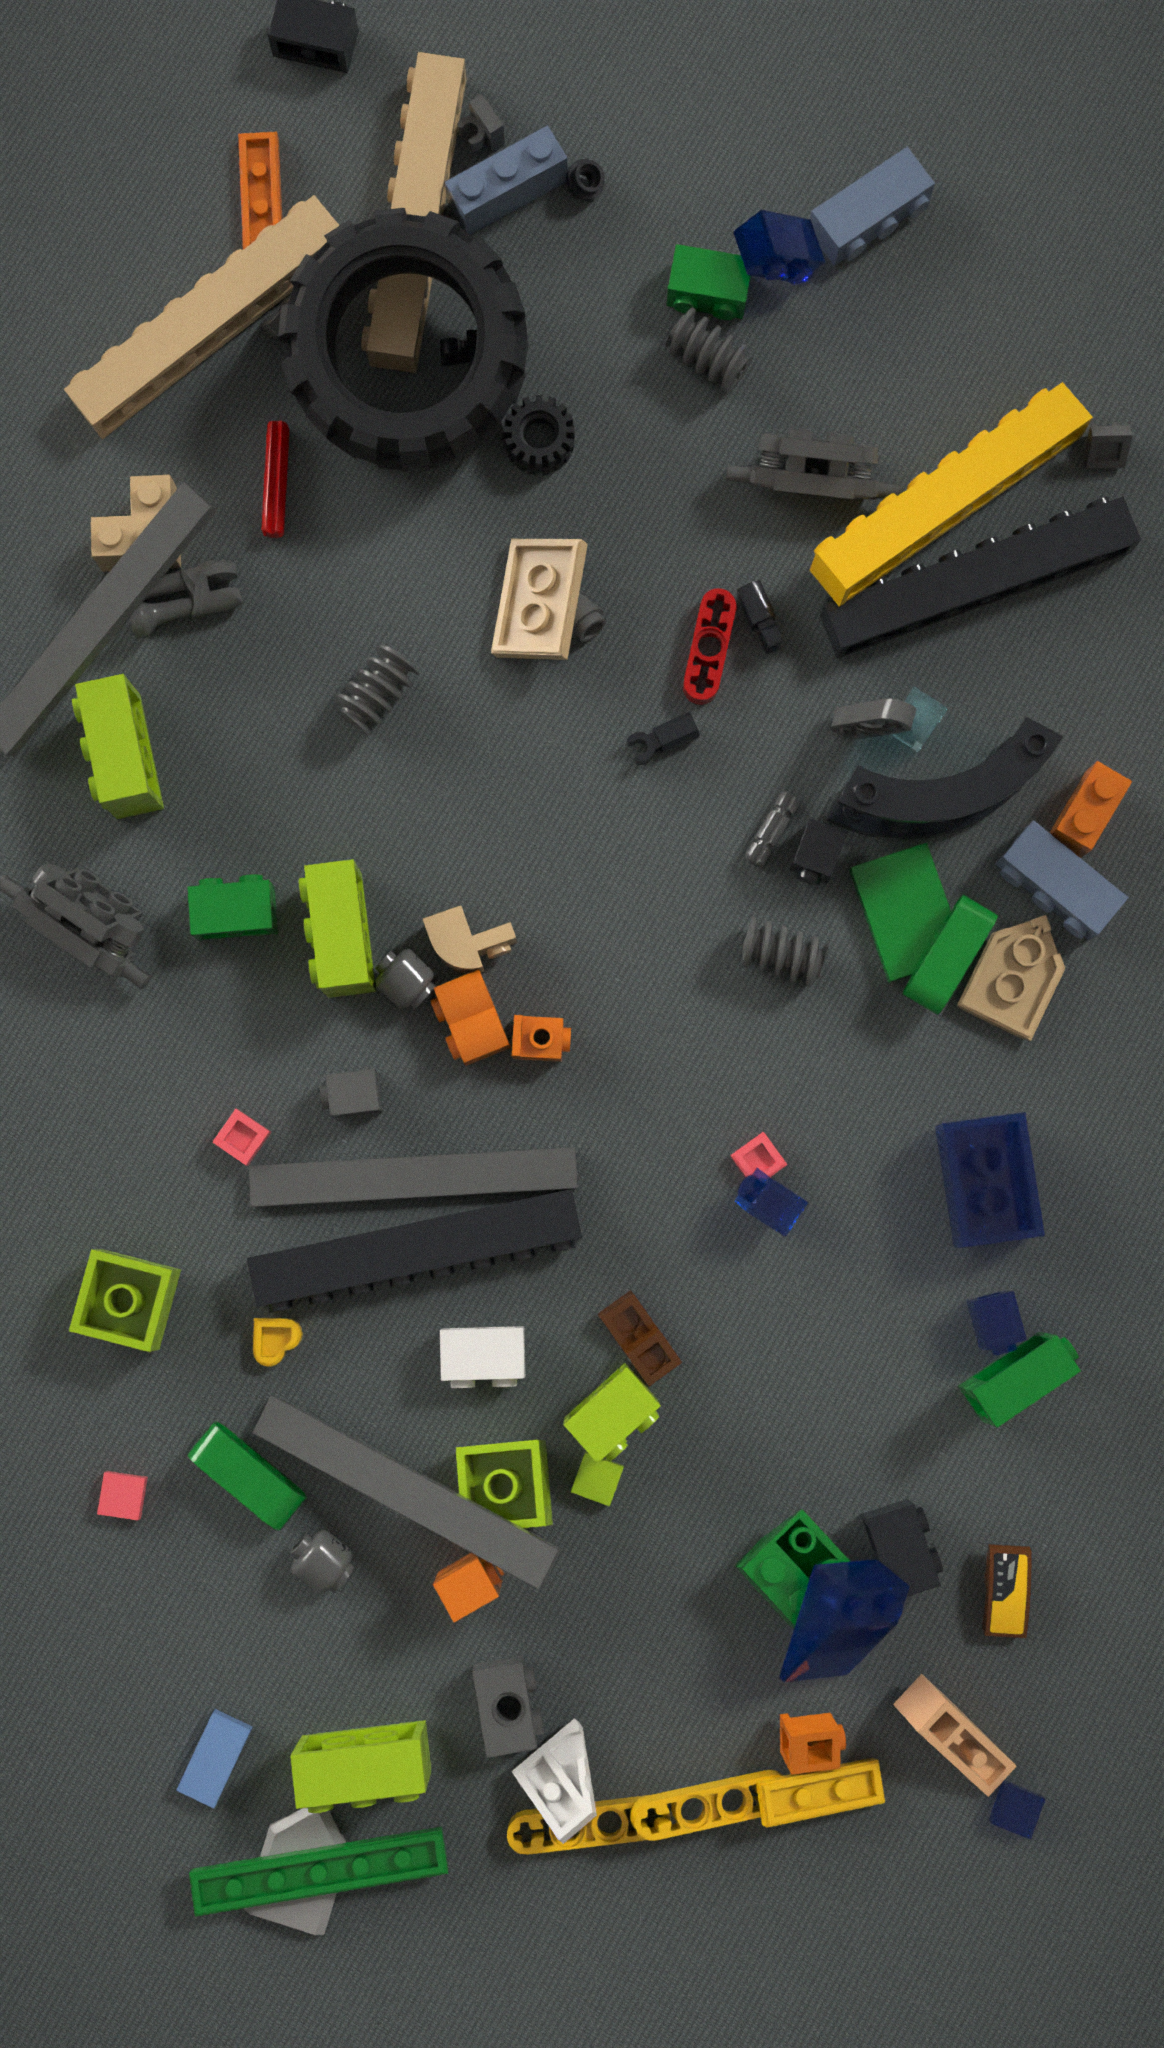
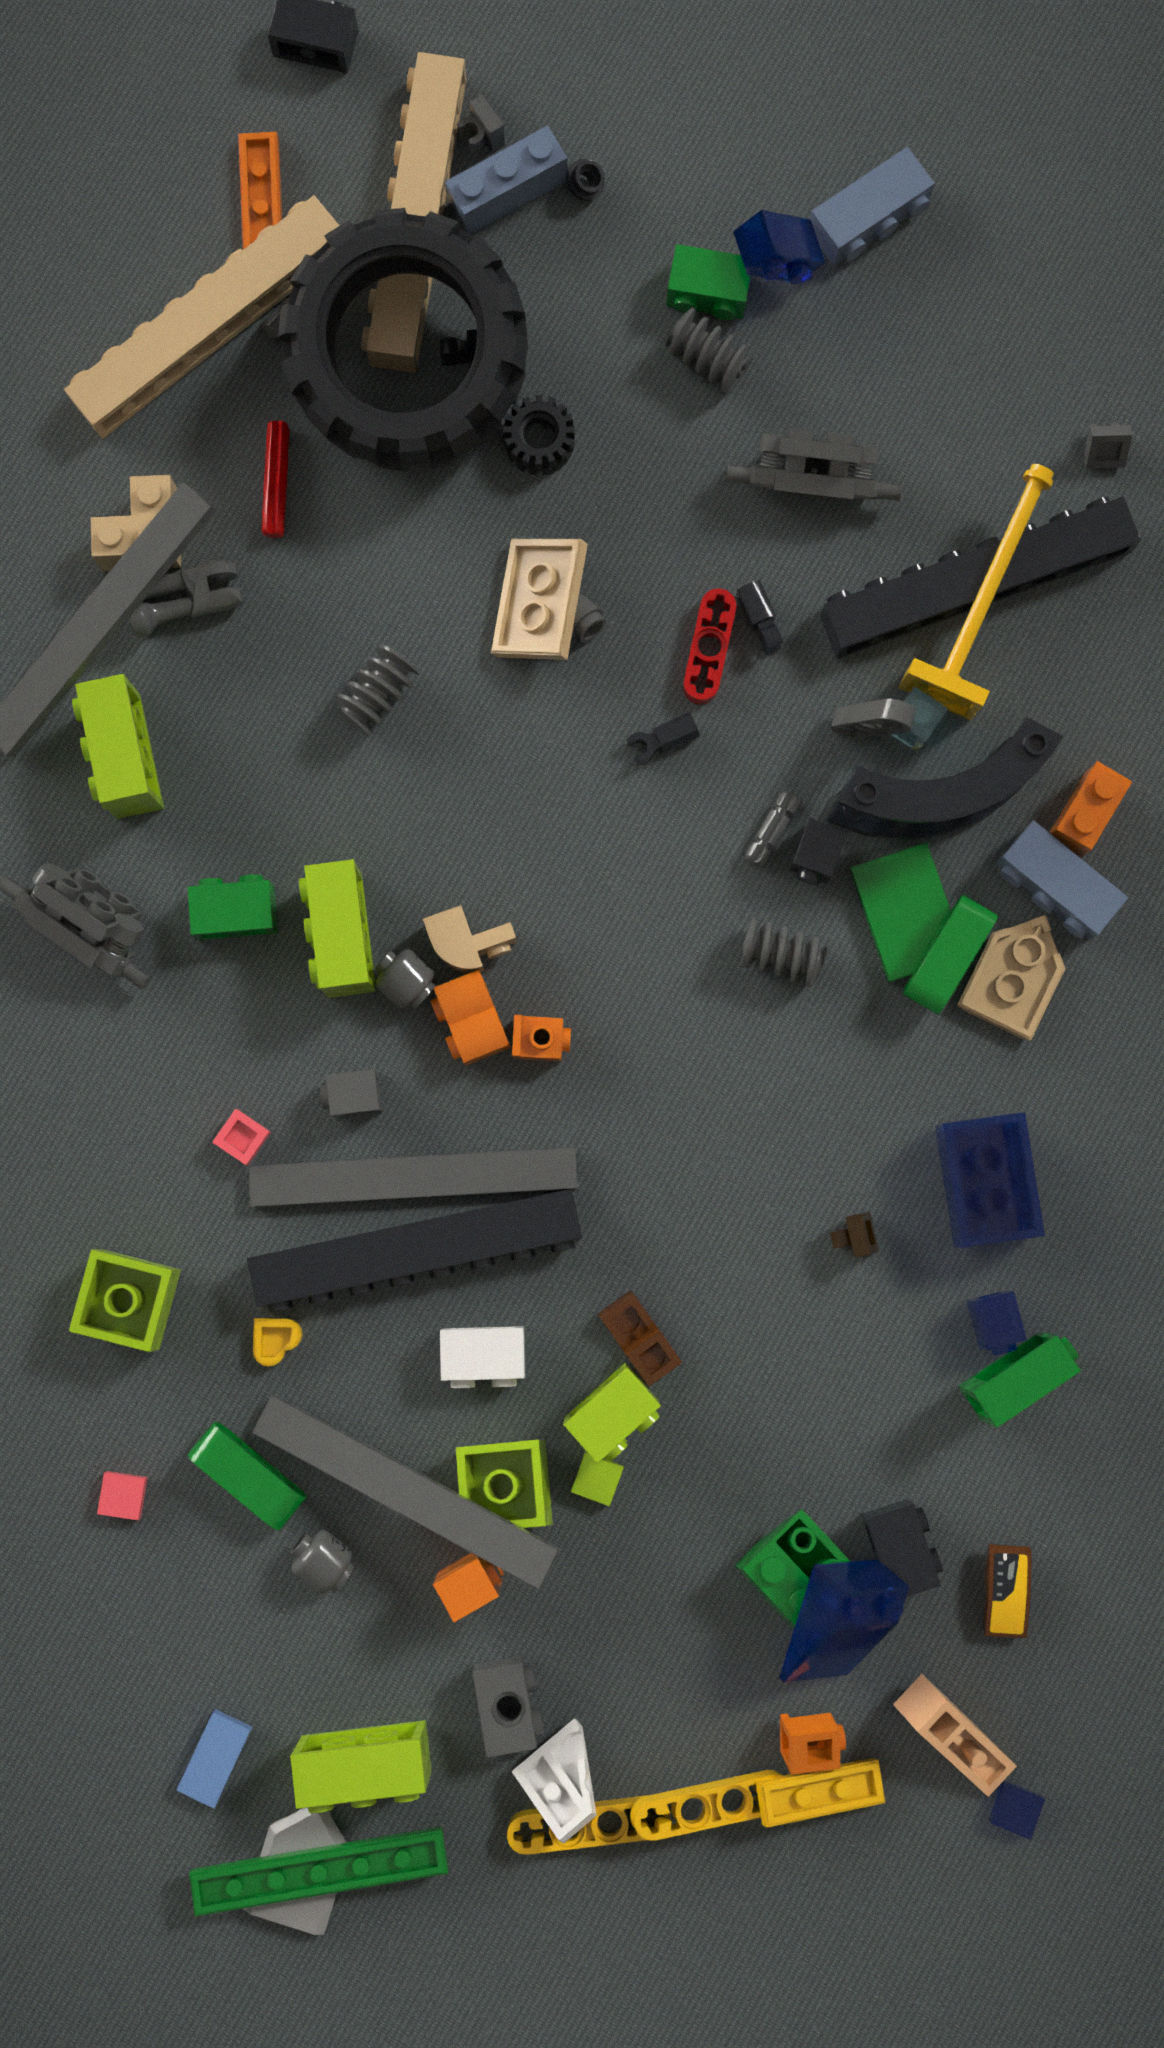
coral tile [730,1132,788,1189] -> none
clear blue brick [735,1168,808,1237] -> none
yellow brick [809,382,1093,607] -> none
none -> dark brown tile [830,1211,879,1258]
none -> yellow tile [898,464,1054,720]

